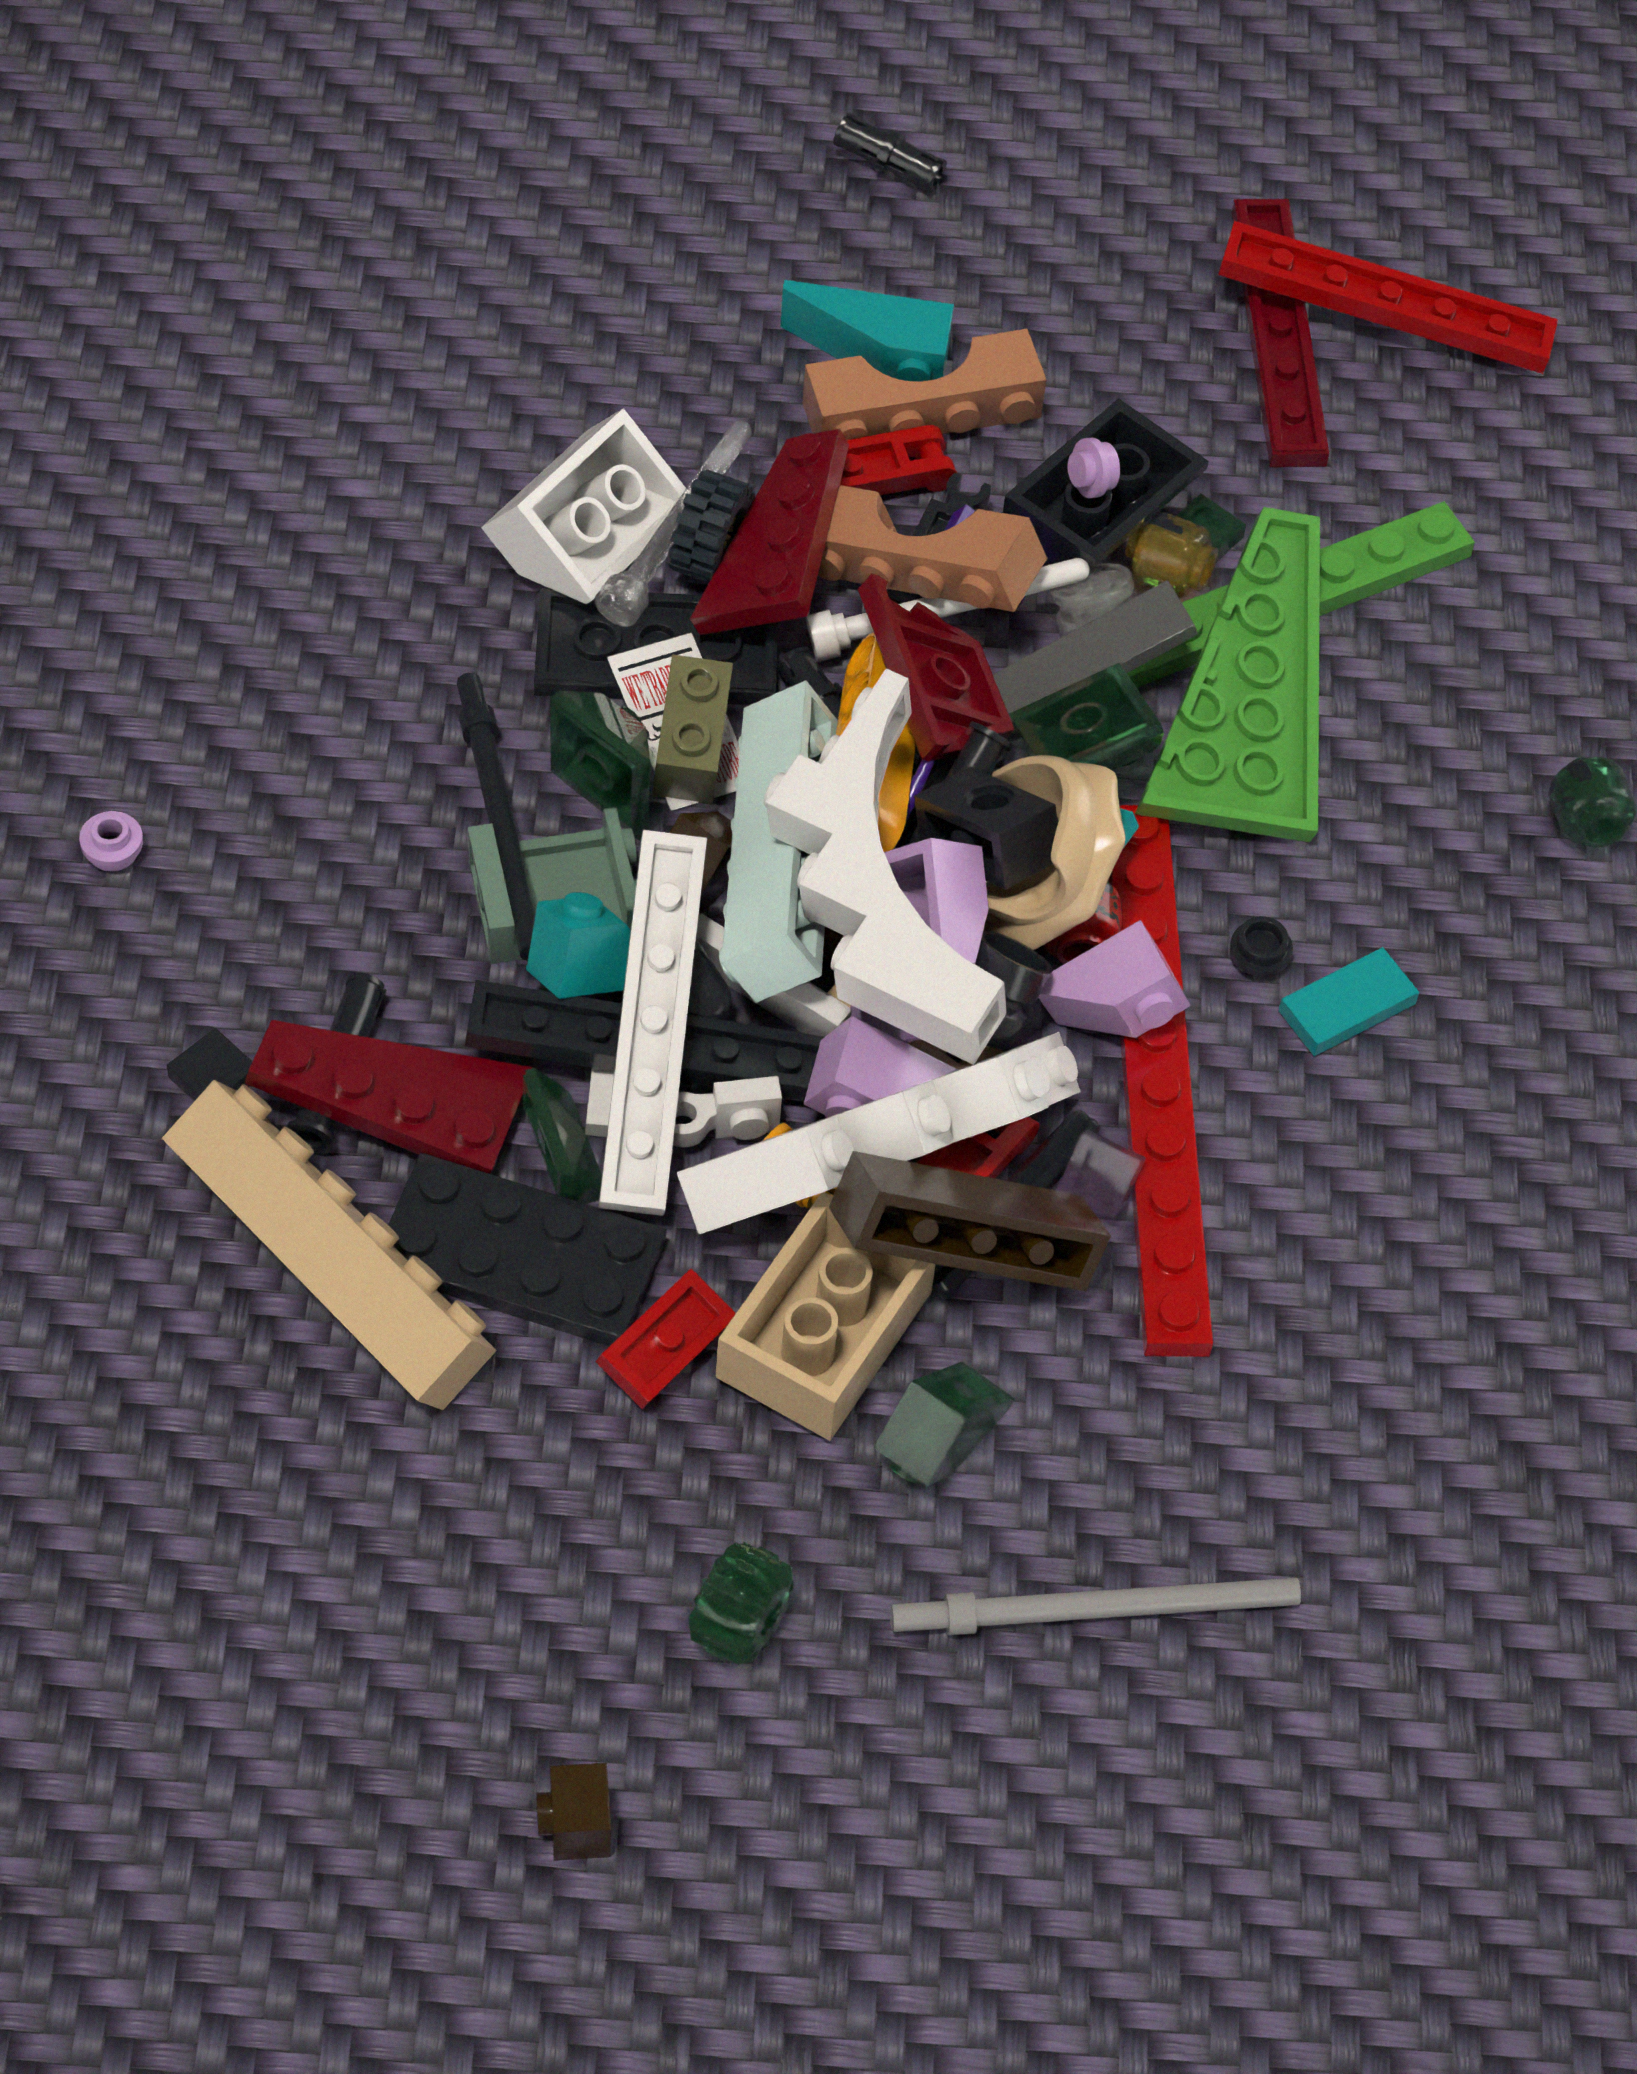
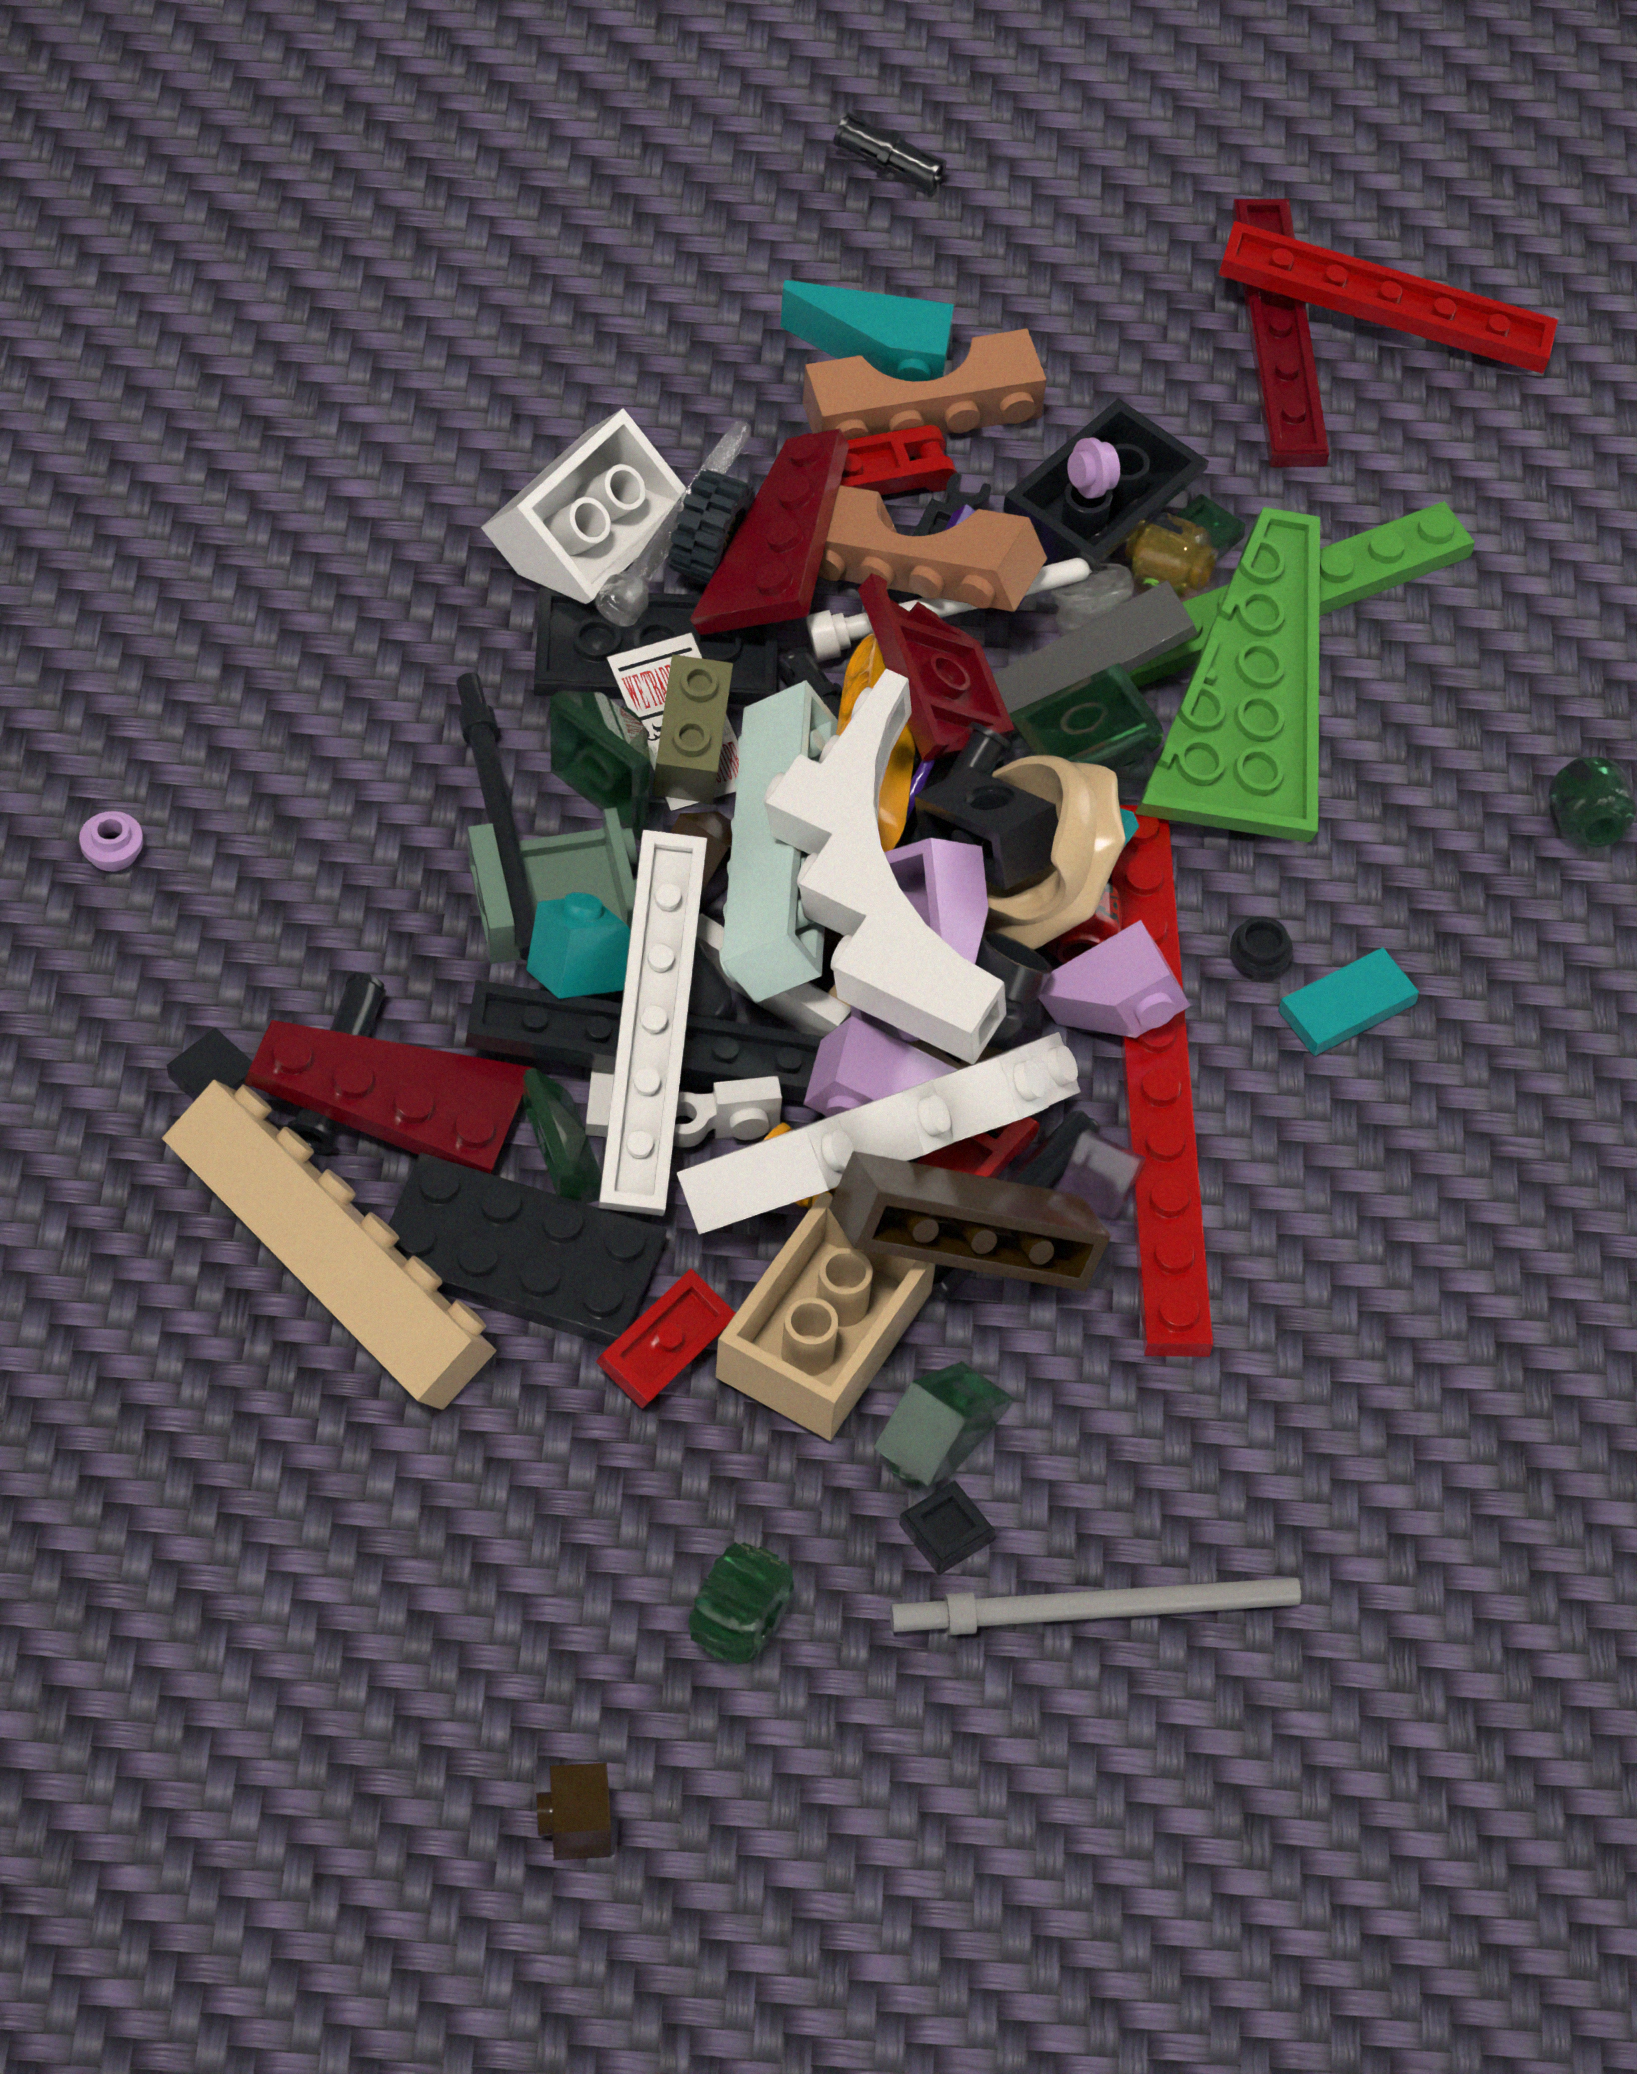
none -> black tile [899,1480,996,1575]

